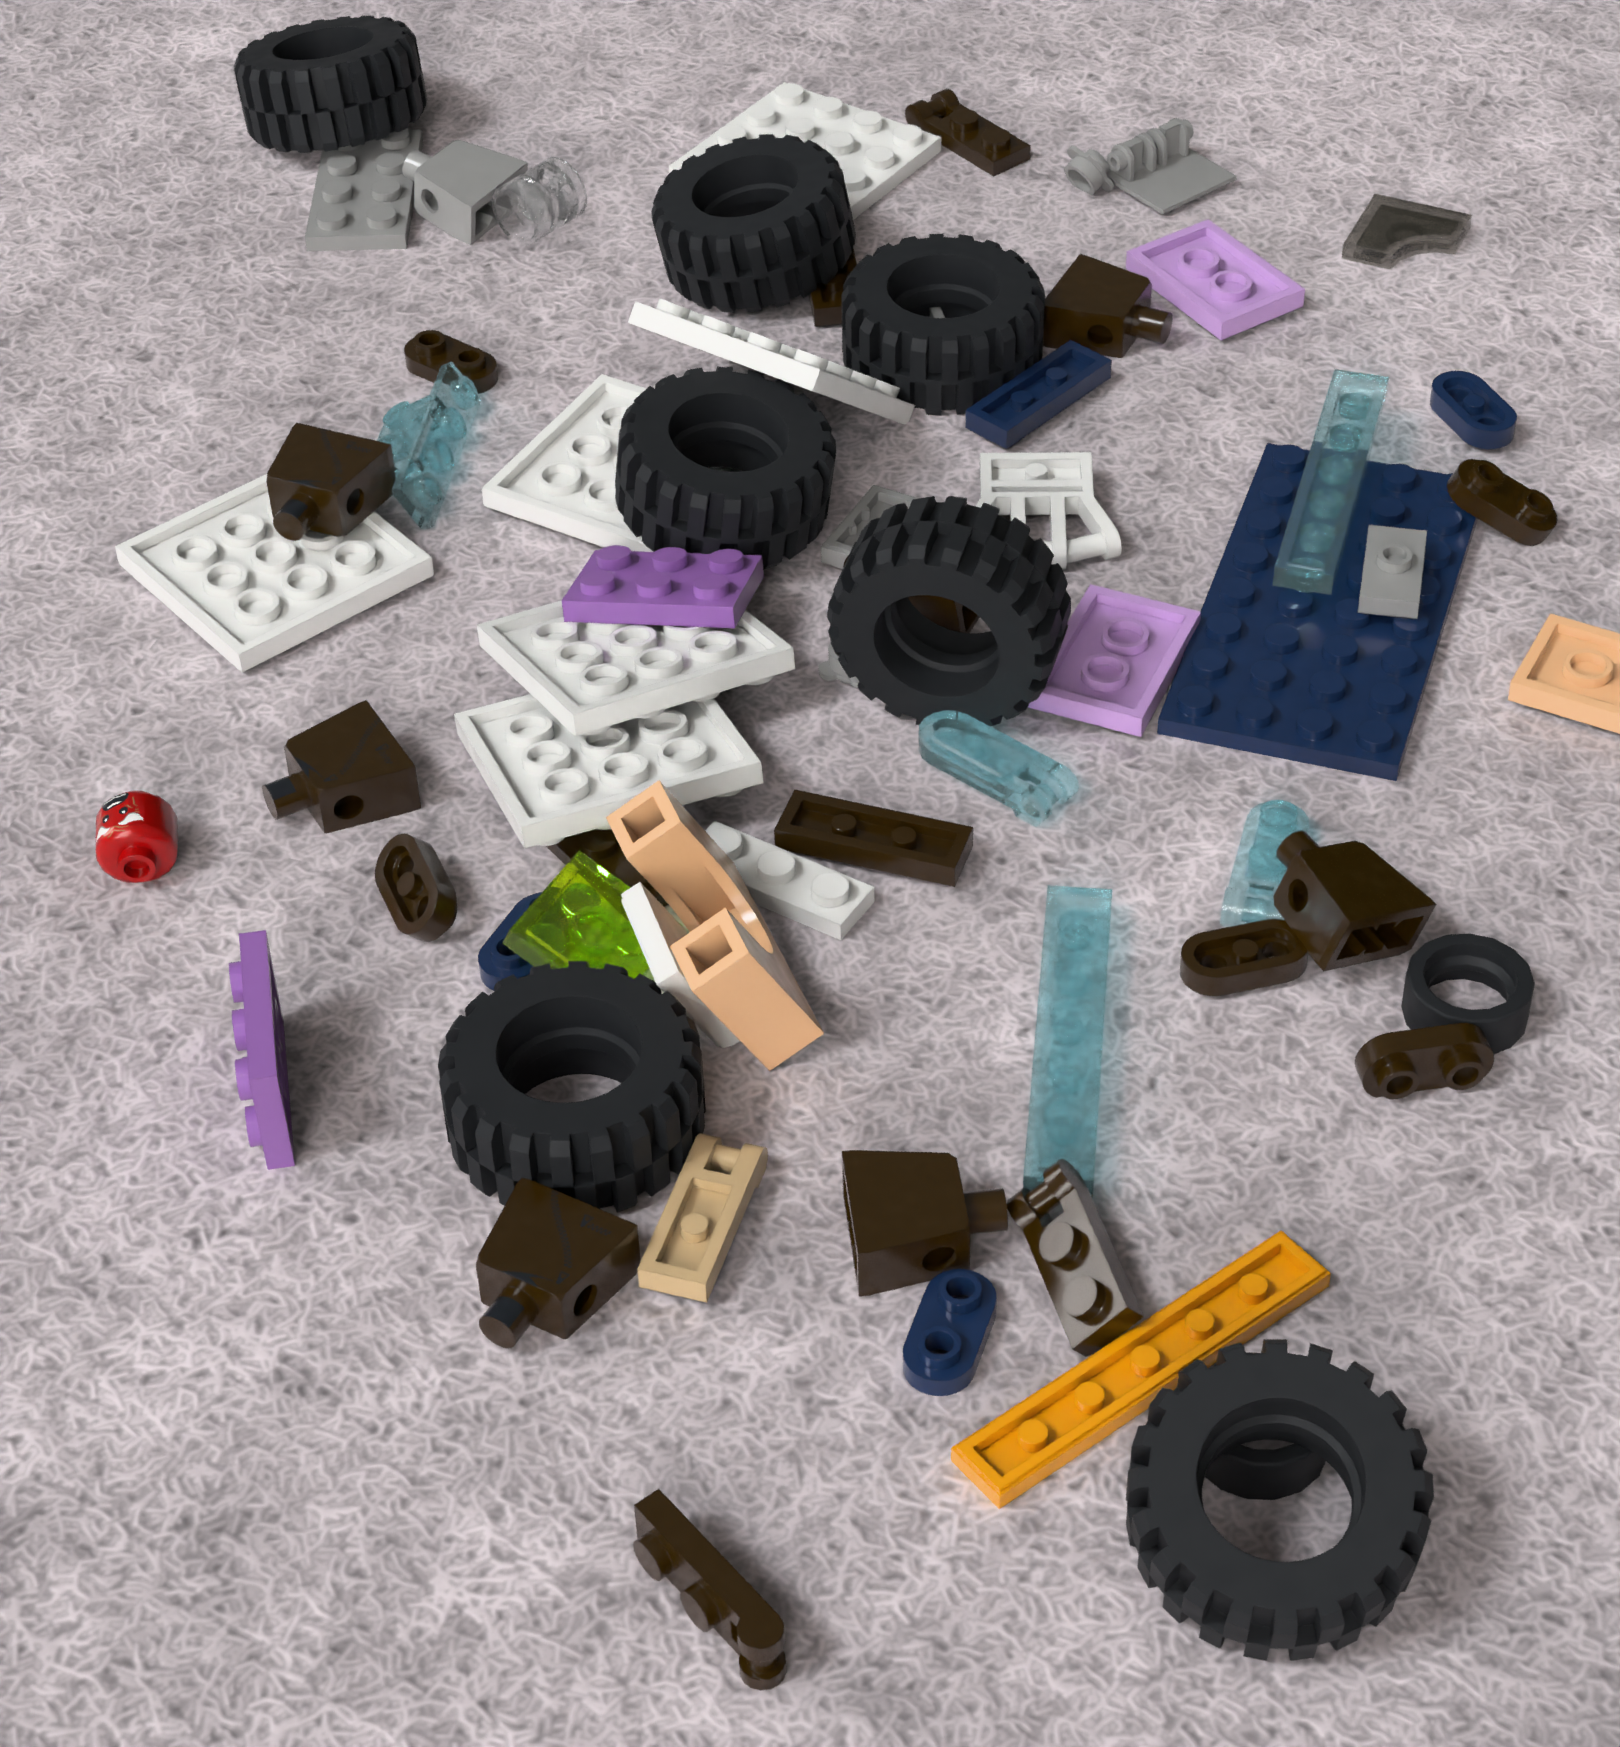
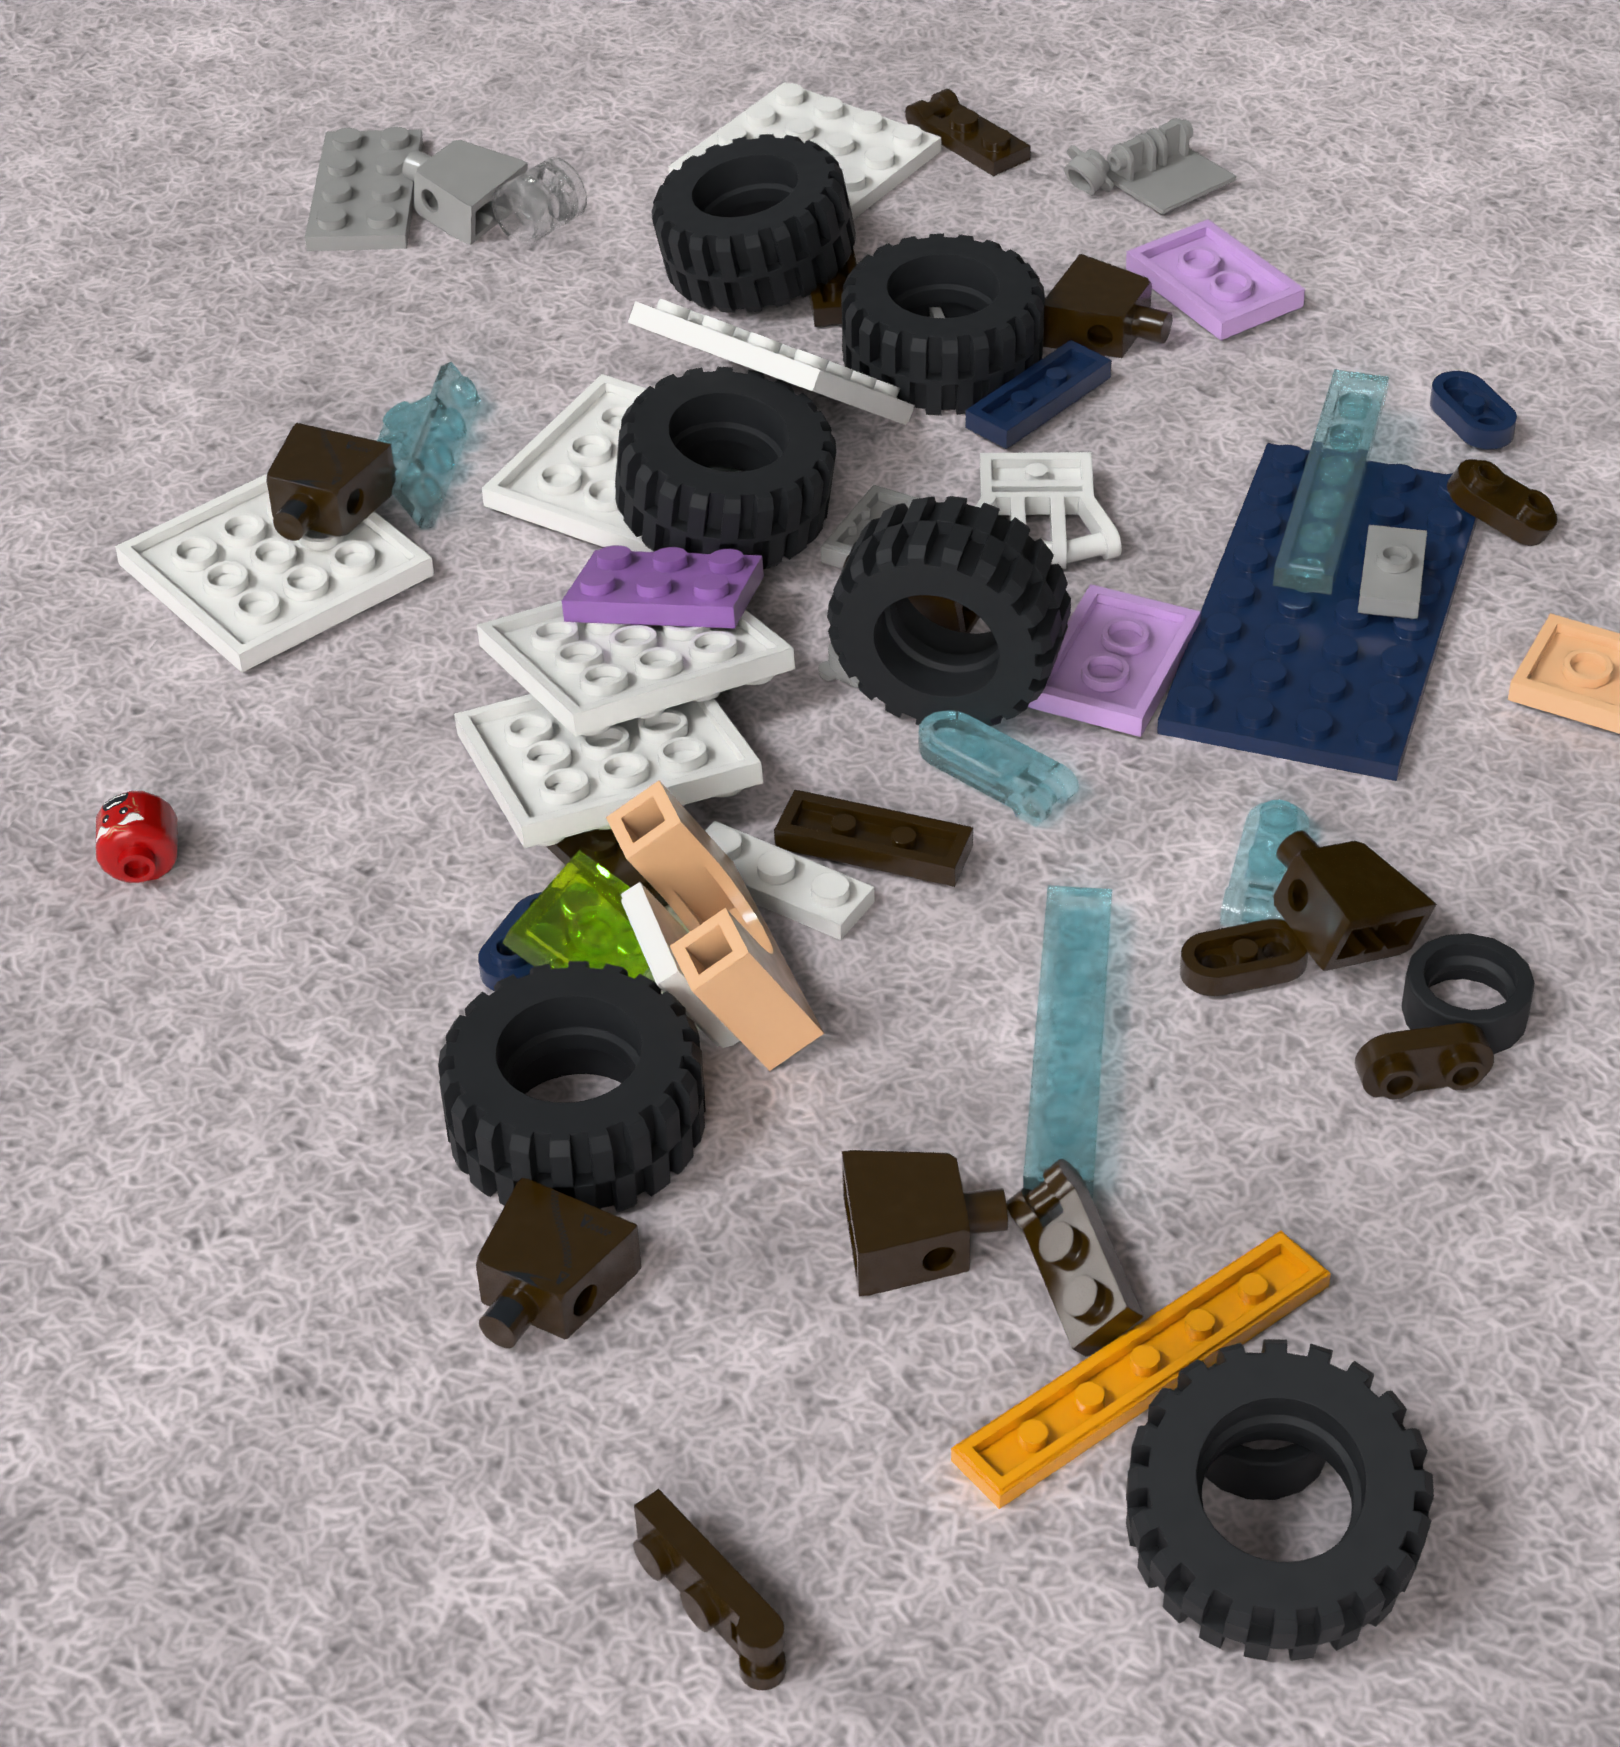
medium lavender plate [229,930,295,1170] -> none
black tyre [234,16,428,153] -> none
dark brown torso [262,700,421,834] -> none
dark brown plate [375,833,457,942] -> none
dark brown plate [404,330,498,395] -> none
tan plate [637,1133,768,1303] -> none
dark blue plate [903,1269,997,1396] -> none
clear smoke tile [1341,194,1472,270] -> none

